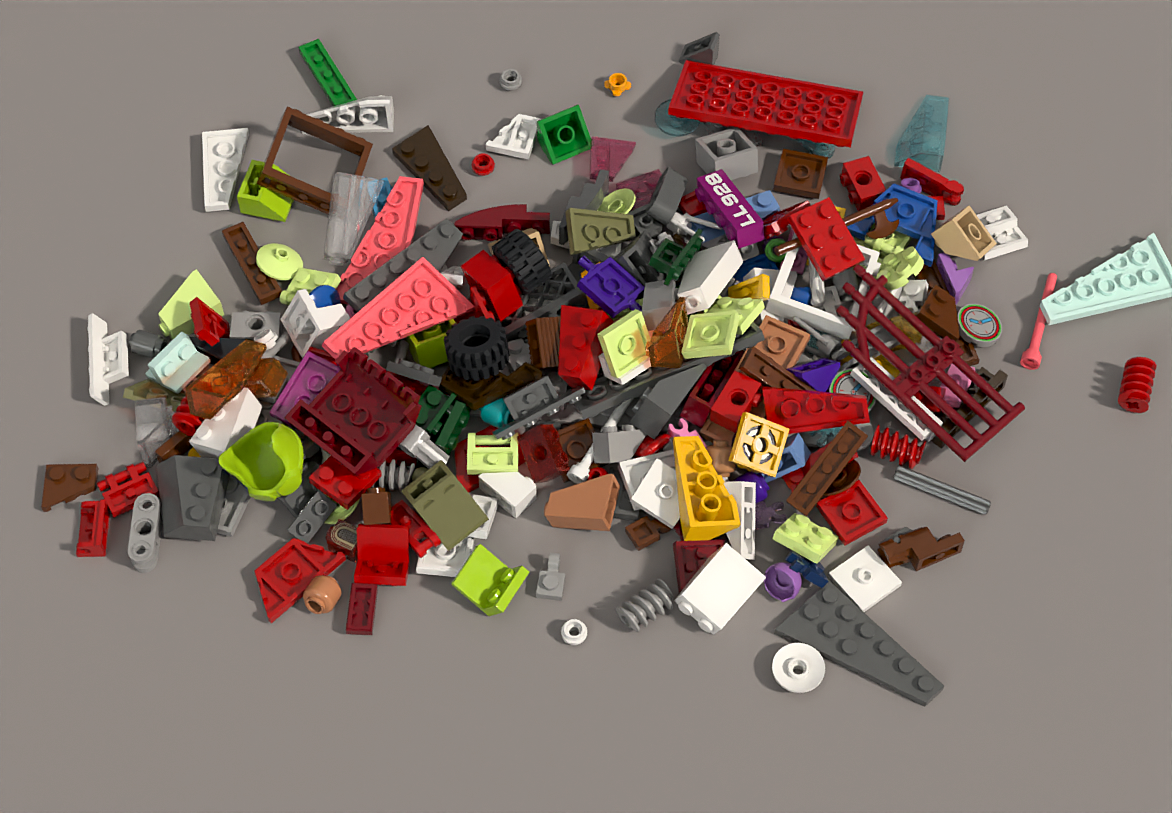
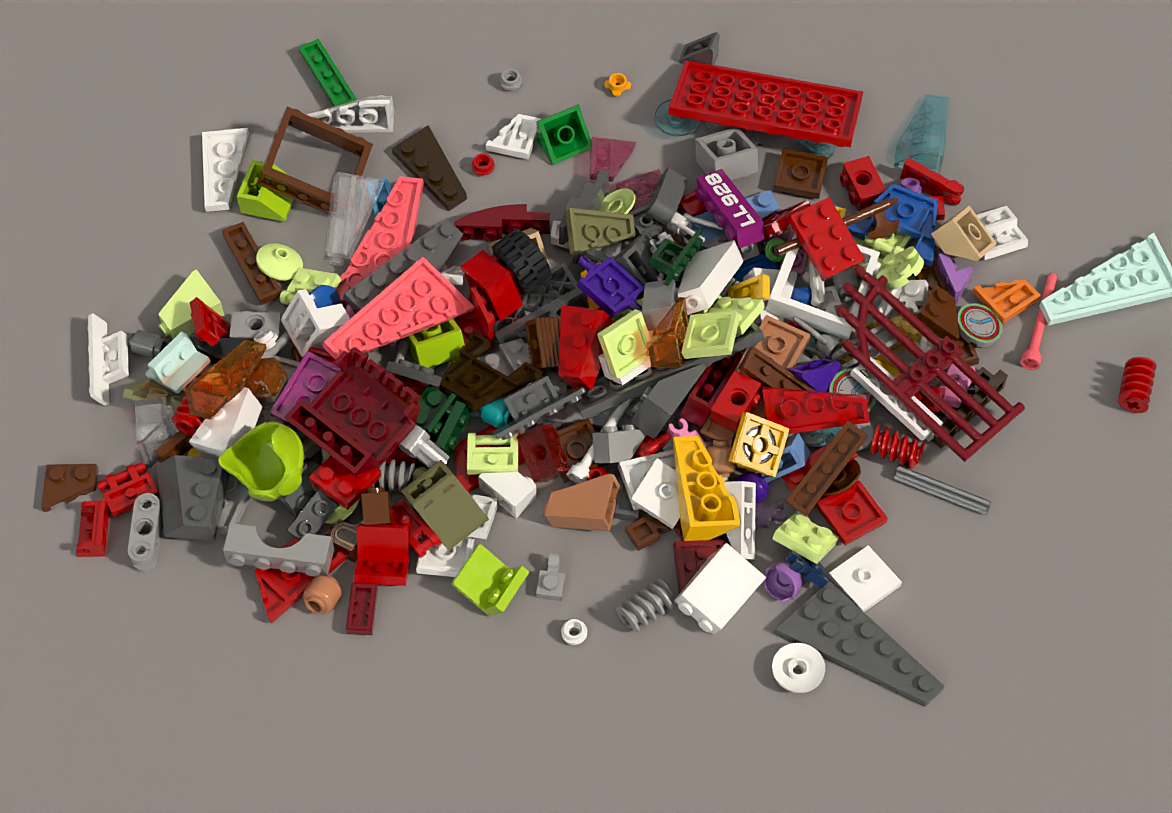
black tyre [444,316,510,381] -> none
reddish brown plate [878,527,965,571] -> none
none -> light grey arch [223,523,334,577]
none -> orange wing [973,279,1041,324]

